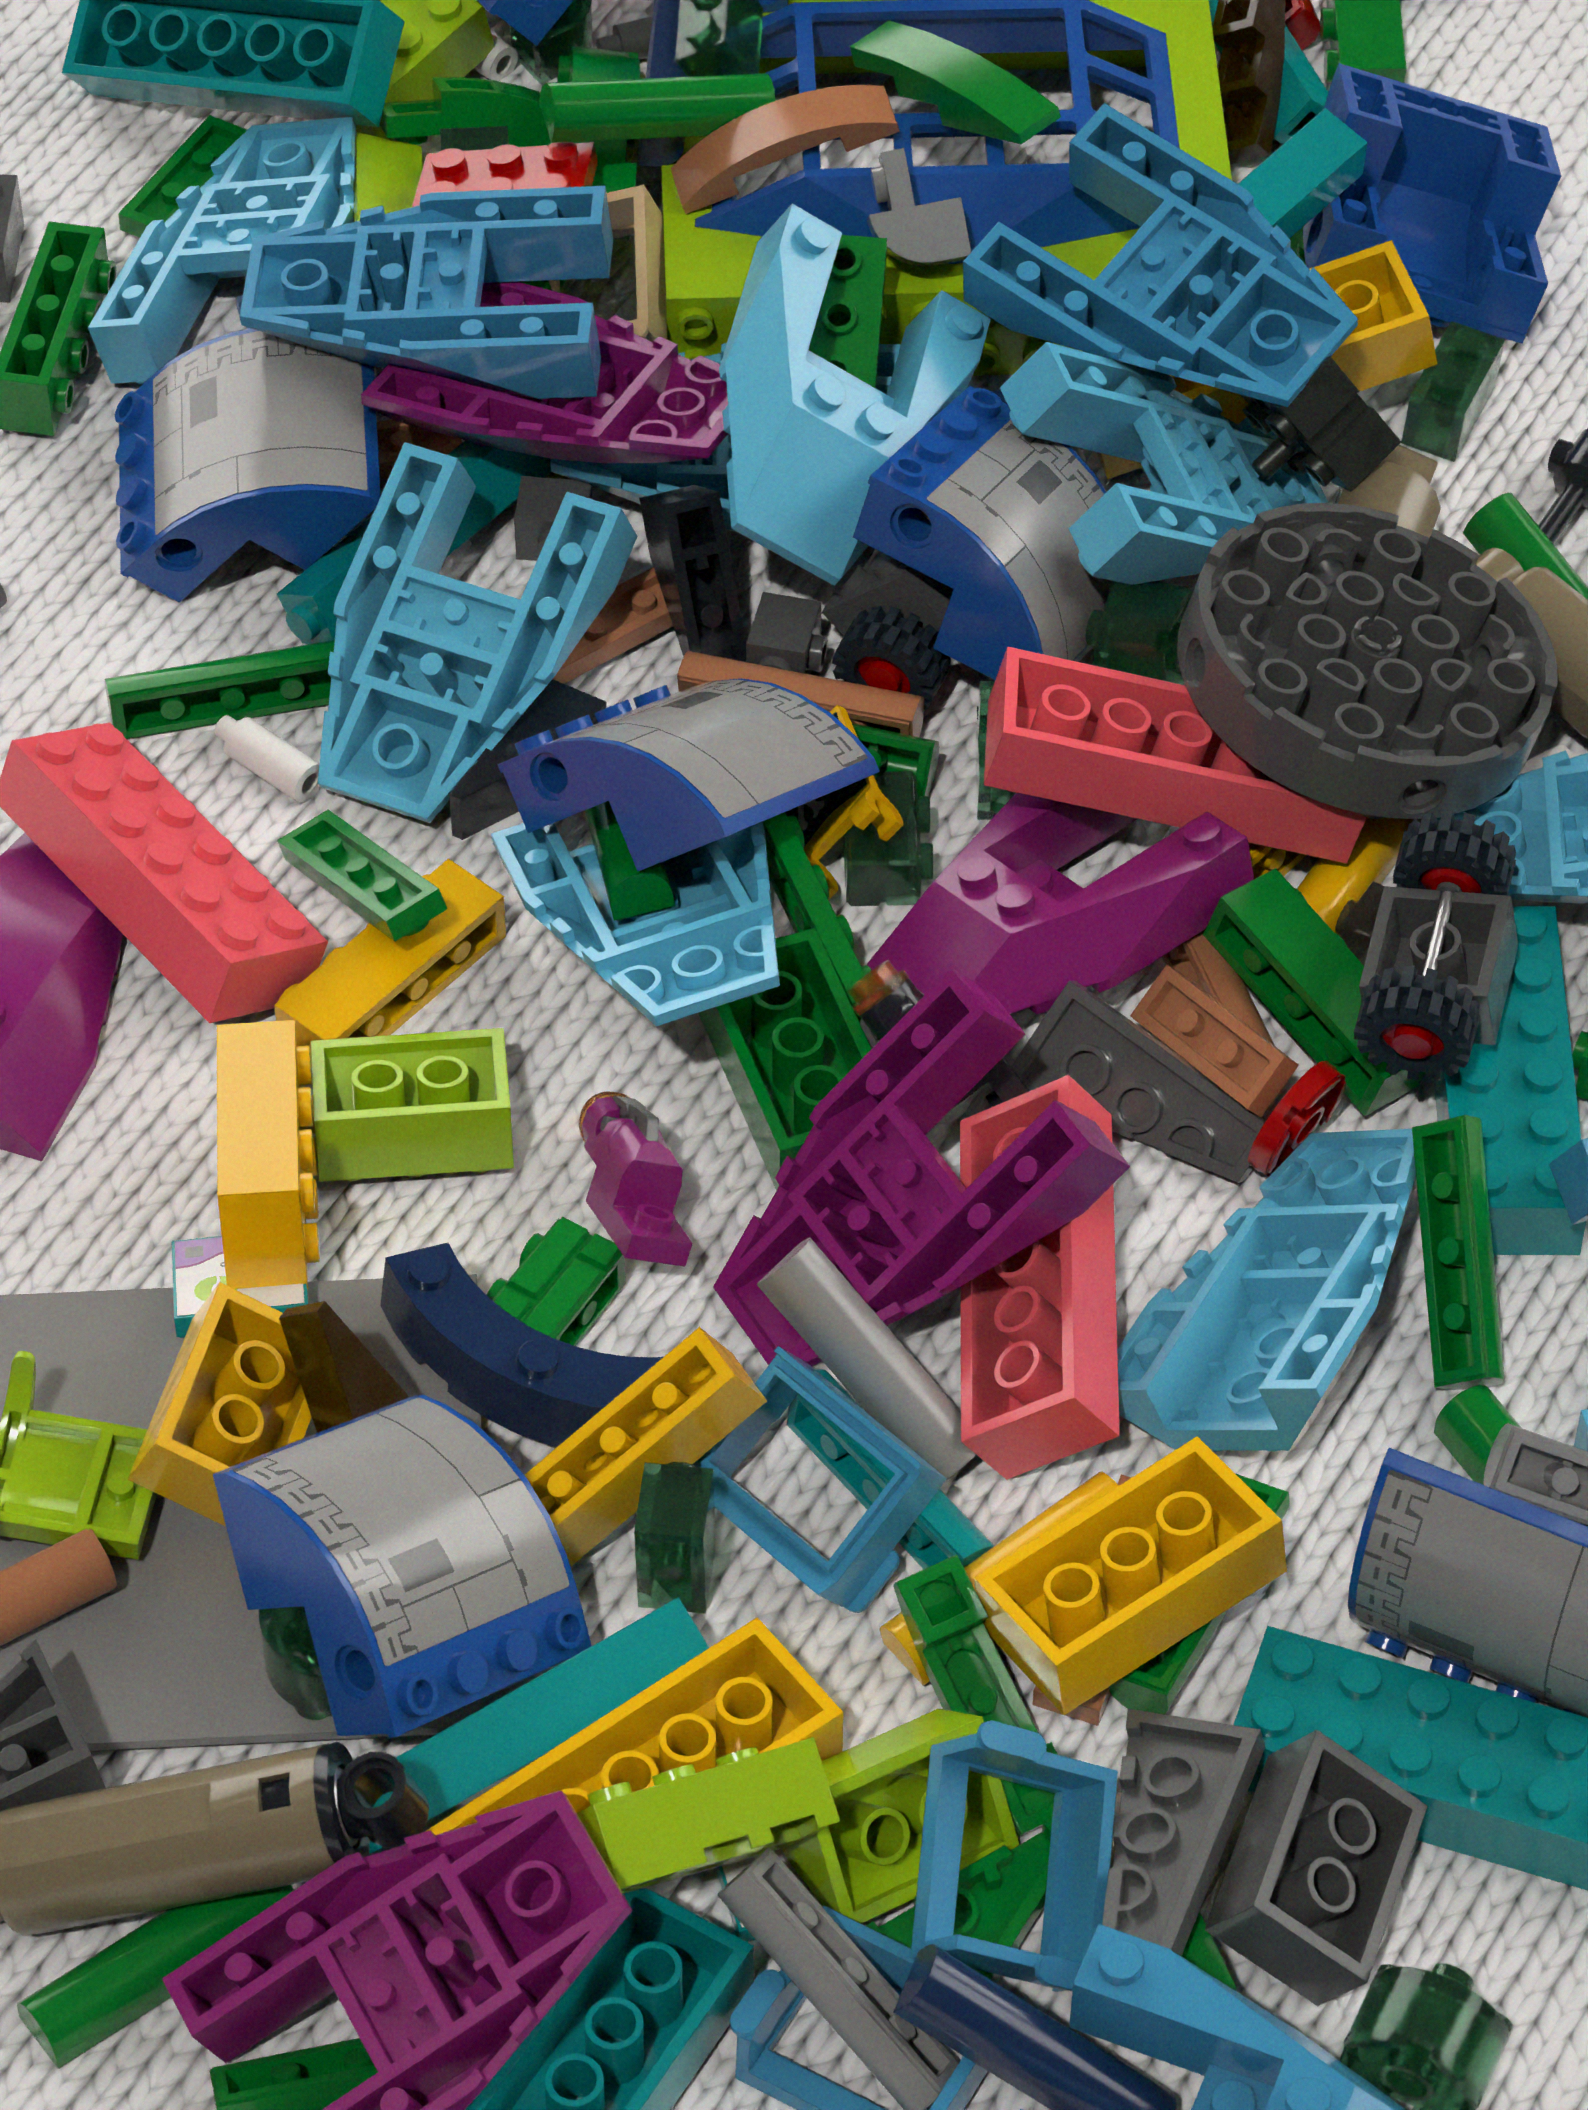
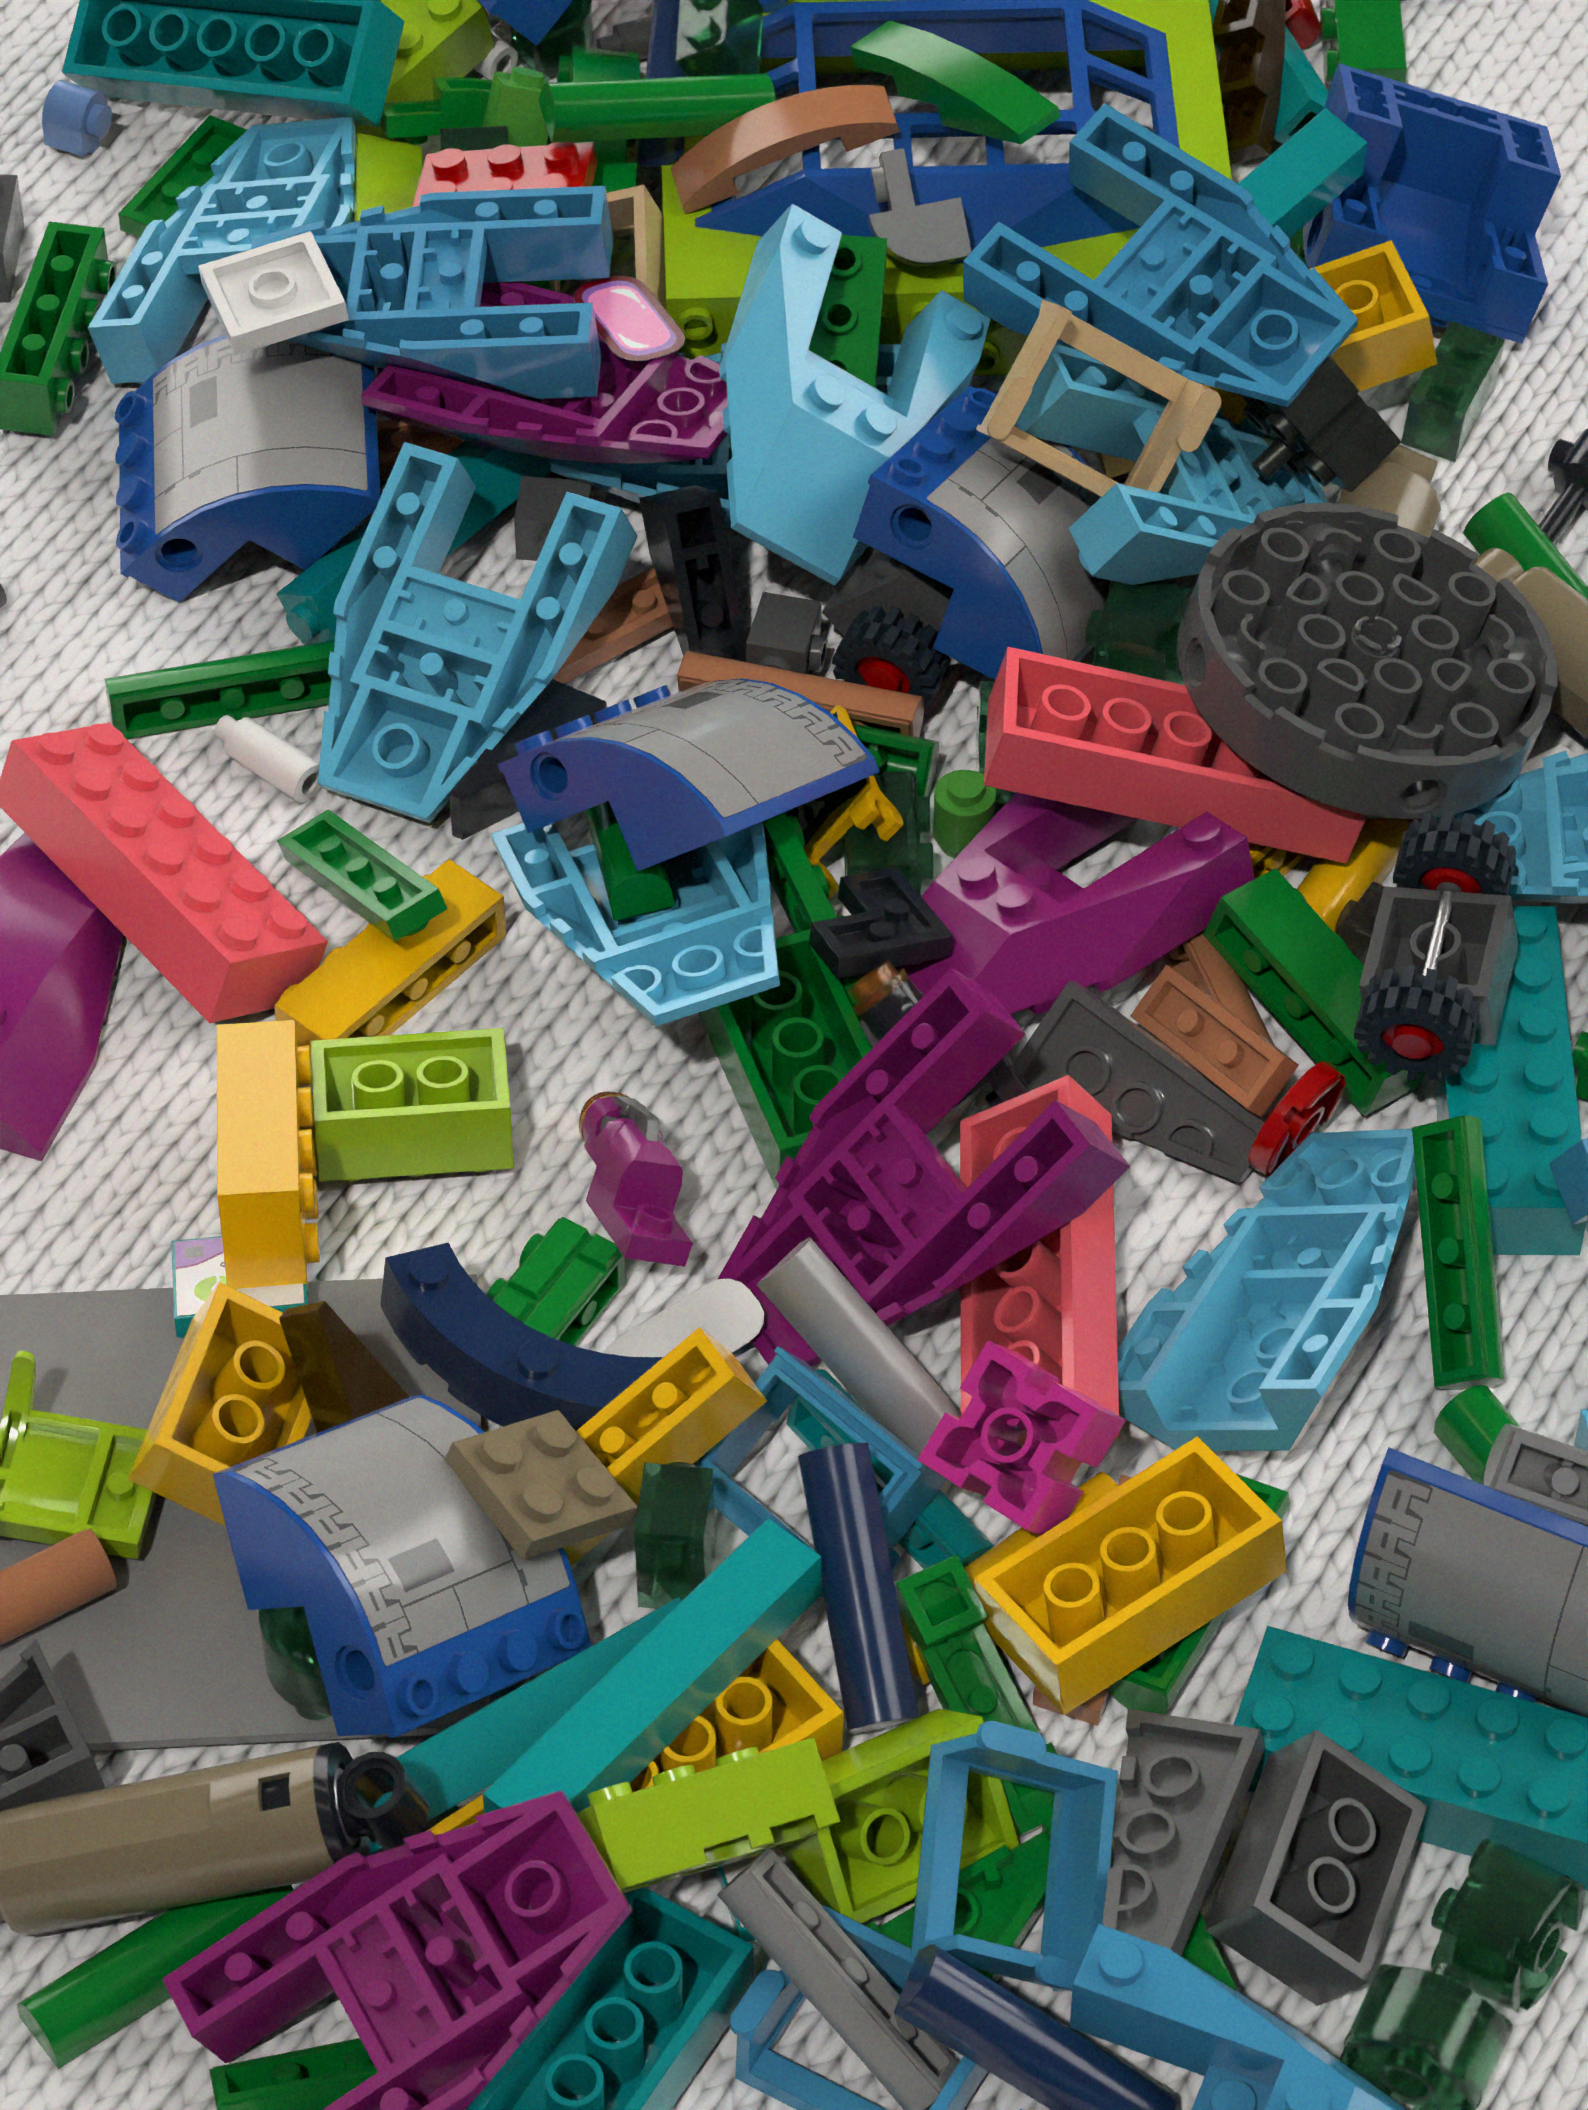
none -> medium blue plate [42,80,112,157]
none -> white plate [198,231,349,355]
none -> dark tan plate [444,1410,638,1560]
none -> bright green brick [480,67,549,149]
none -> teal brick [483,1518,822,1814]
none -> sticker [573,276,685,361]
none -> white sticker [604,1279,764,1357]
none -> dark blue brick [798,1443,919,1733]
none -> black plate [809,867,954,979]
none -> dark pink brick [917,1341,1126,1535]
none -> bright green brick [933,770,996,859]
none -> tan piece [975,299,1221,498]
none -> clear green brick [1431,1838,1585,2013]

